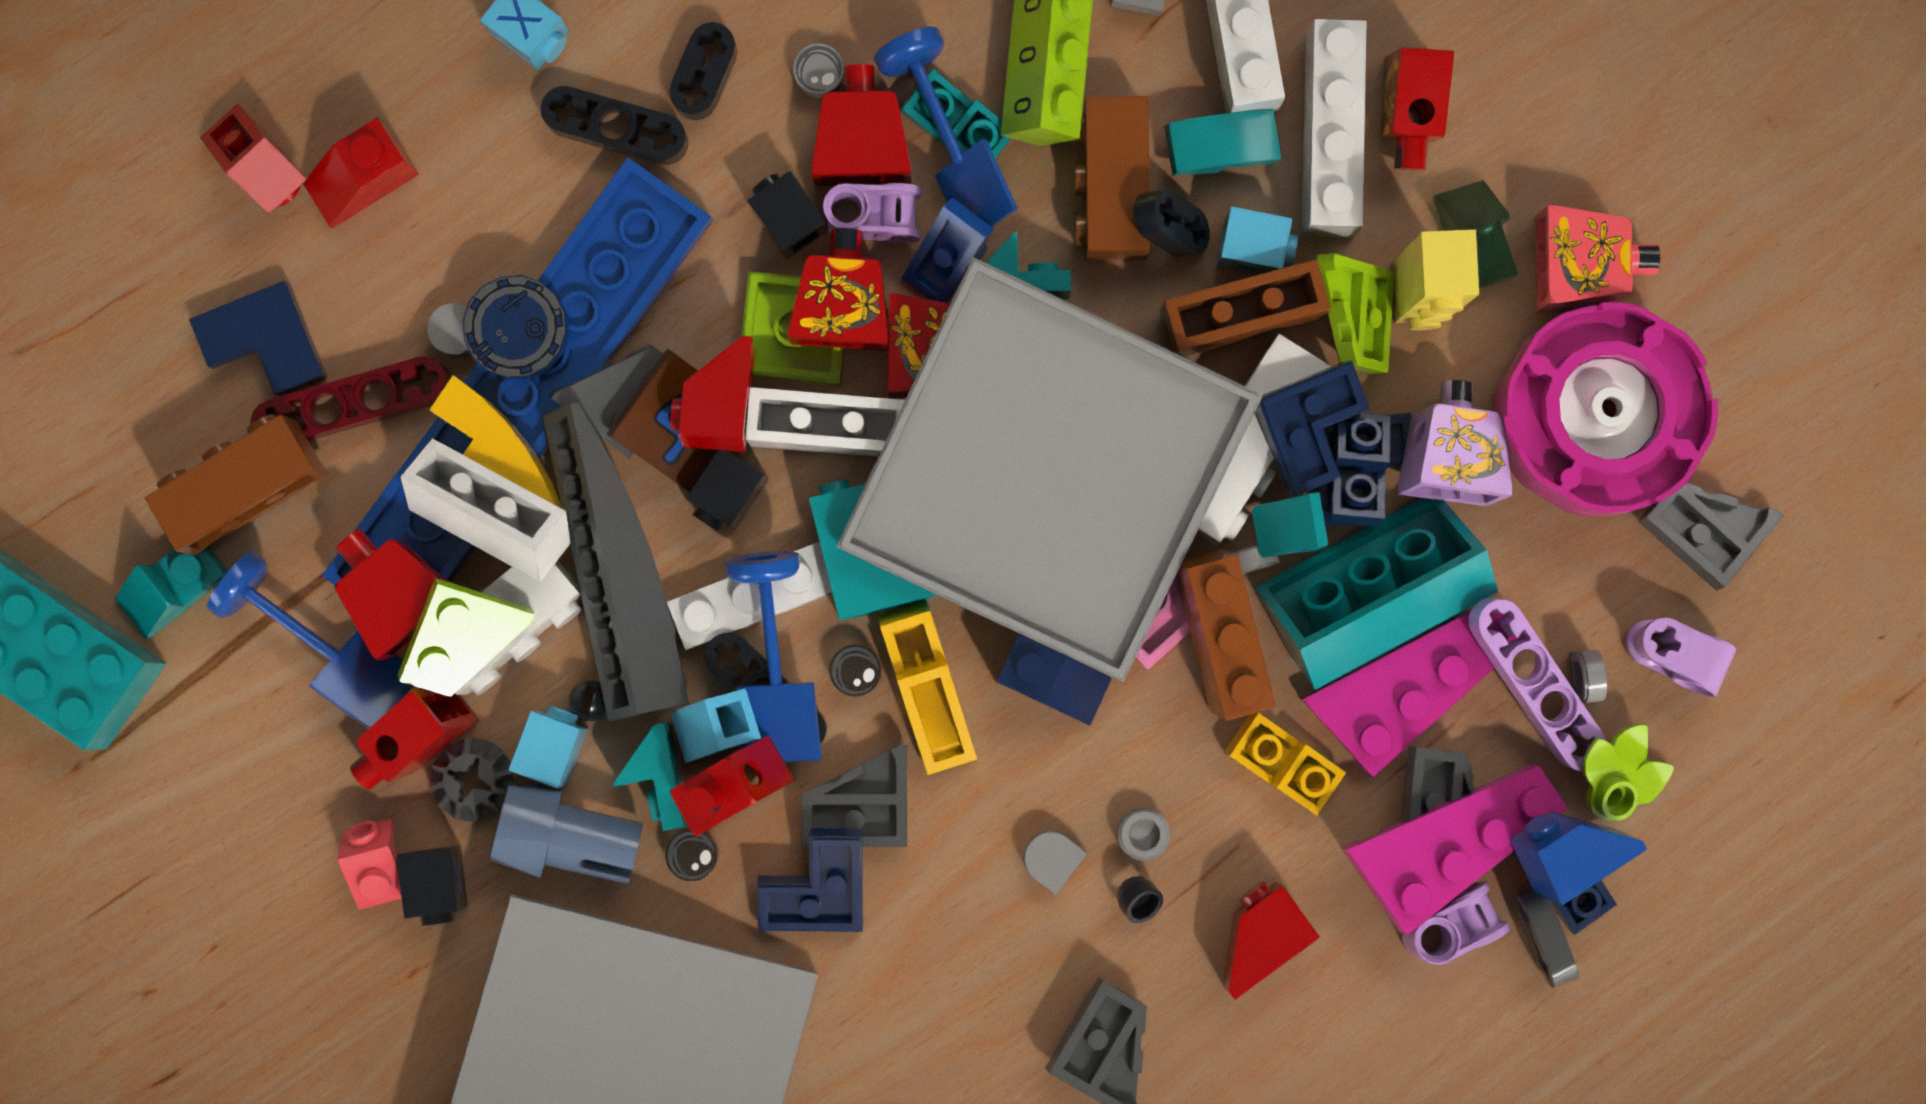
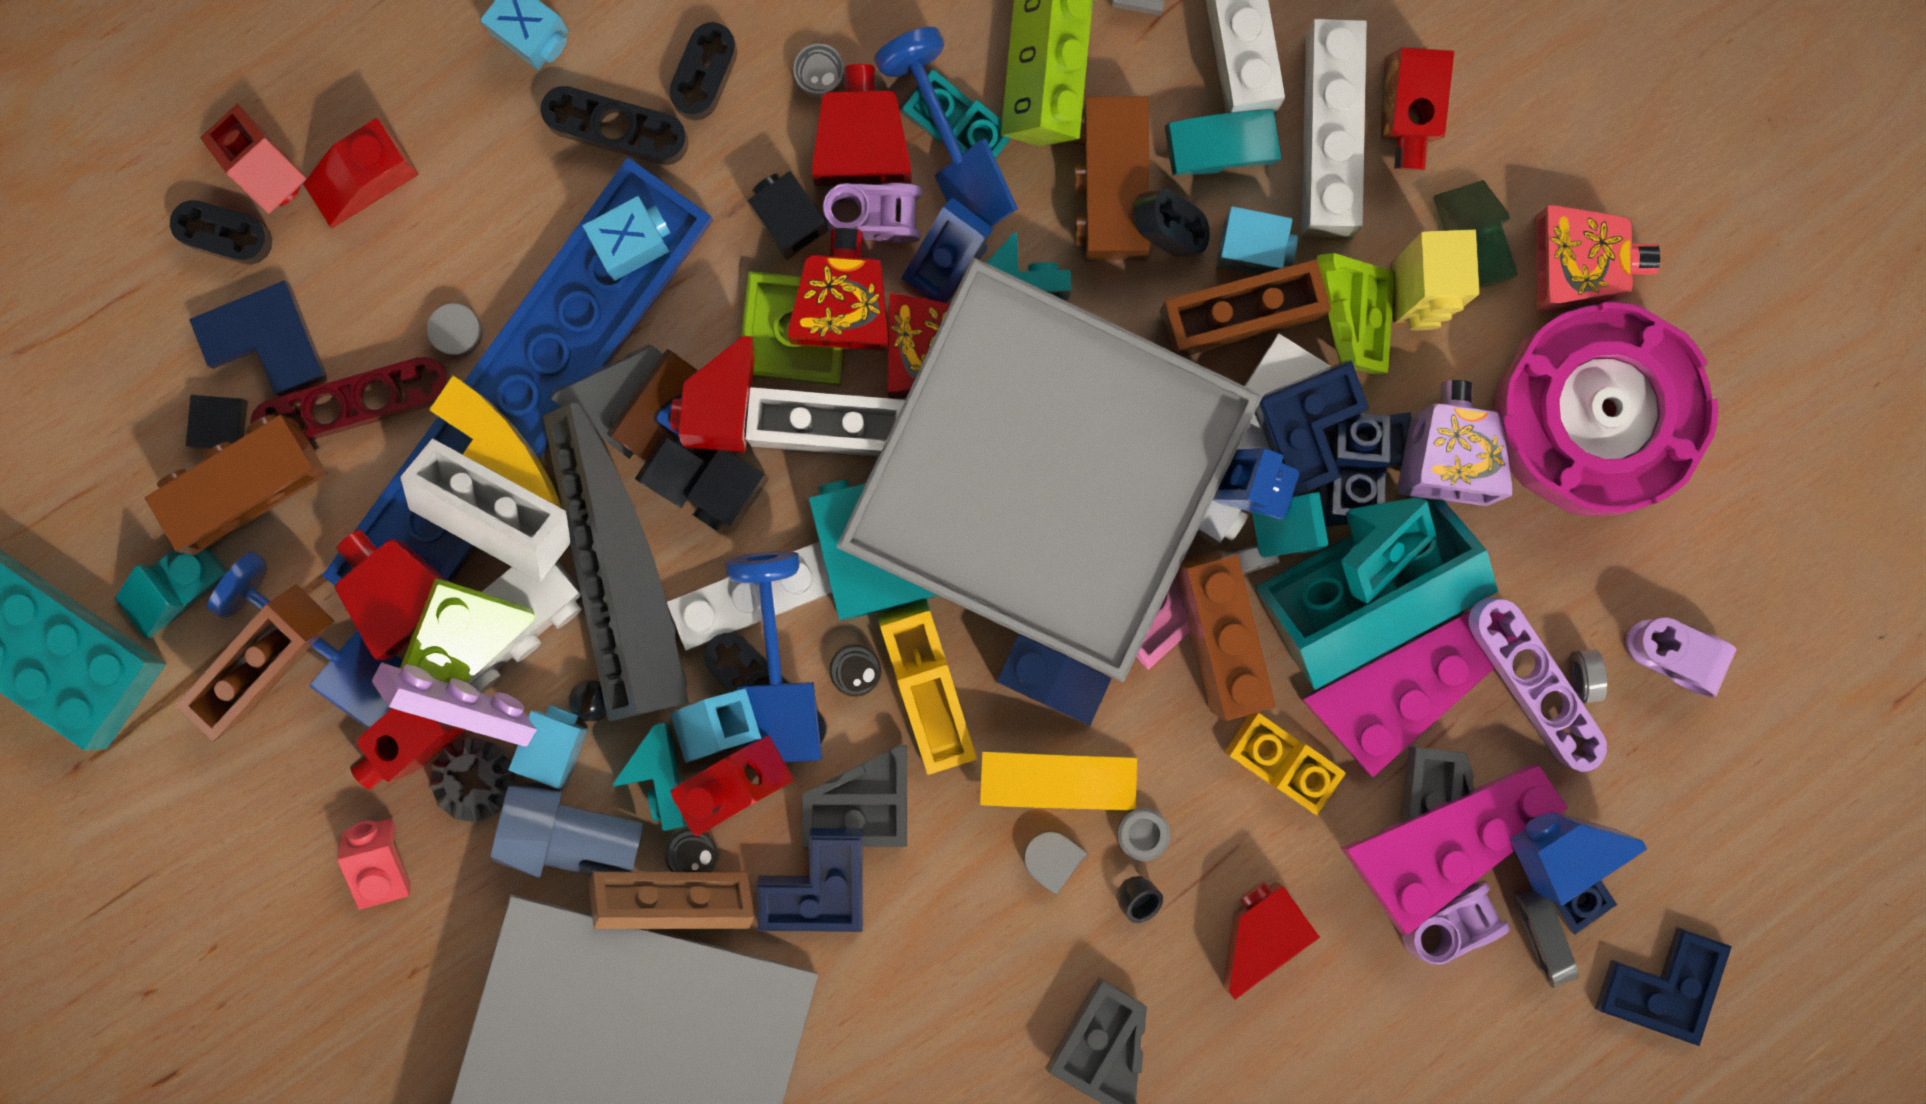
black brick [397,845,468,926] -> none
tile [463,275,569,380] -> none
lime plate [1583,723,1674,821] -> none
dark grey wing [1638,483,1784,591] -> none
none -> black beam [170,200,272,265]
none -> dark orange brick [175,584,335,742]
none -> black tile [185,395,247,449]
none -> lavender plate [372,663,537,747]
none -> medium azure brick [582,196,671,281]
none -> medium nougat plate [589,872,755,929]
none -> black tile [634,435,708,509]
none -> yellow slope [980,751,1137,810]
none -> blue slope [1212,448,1299,519]
none -> teal slope [1341,497,1437,604]
none -> dark blue tile [1595,927,1732,1046]

